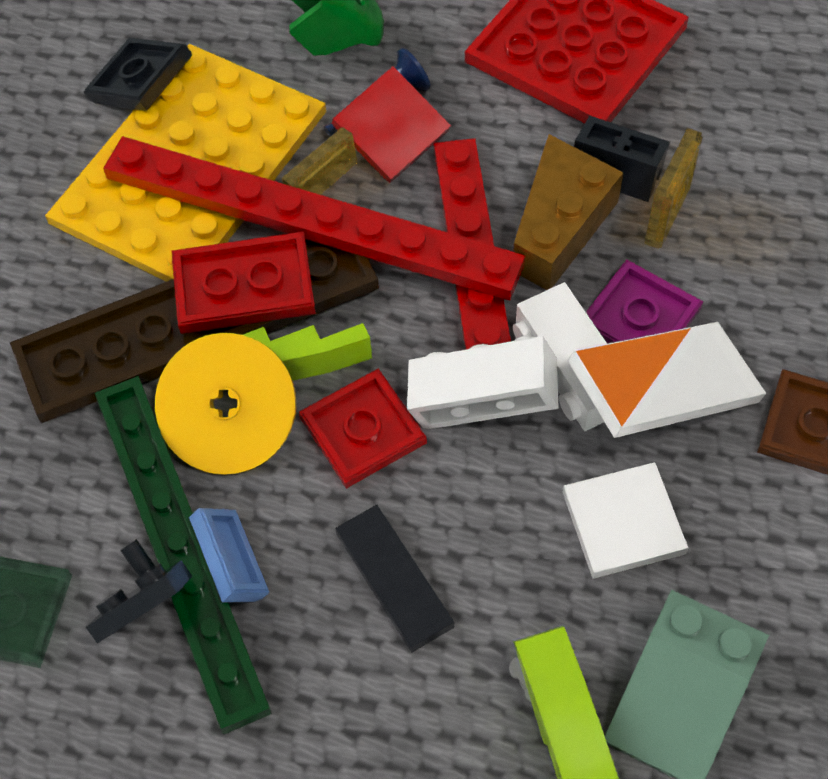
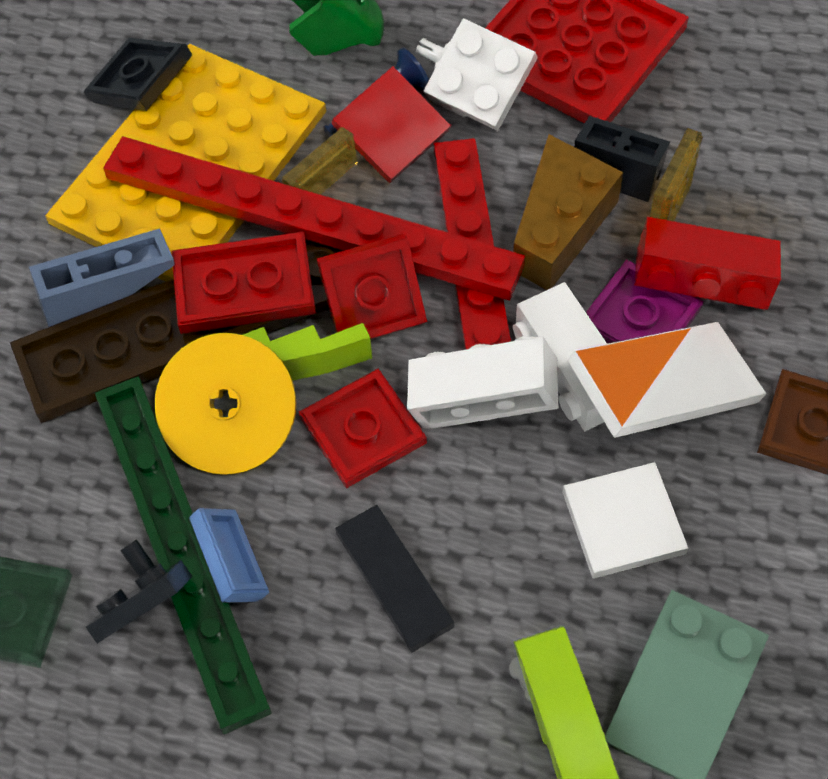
none -> sand blue slope [29,228,175,327]
none -> red plate [317,233,427,339]
none -> white plate [416,18,538,131]
none -> red brick [634,217,781,310]

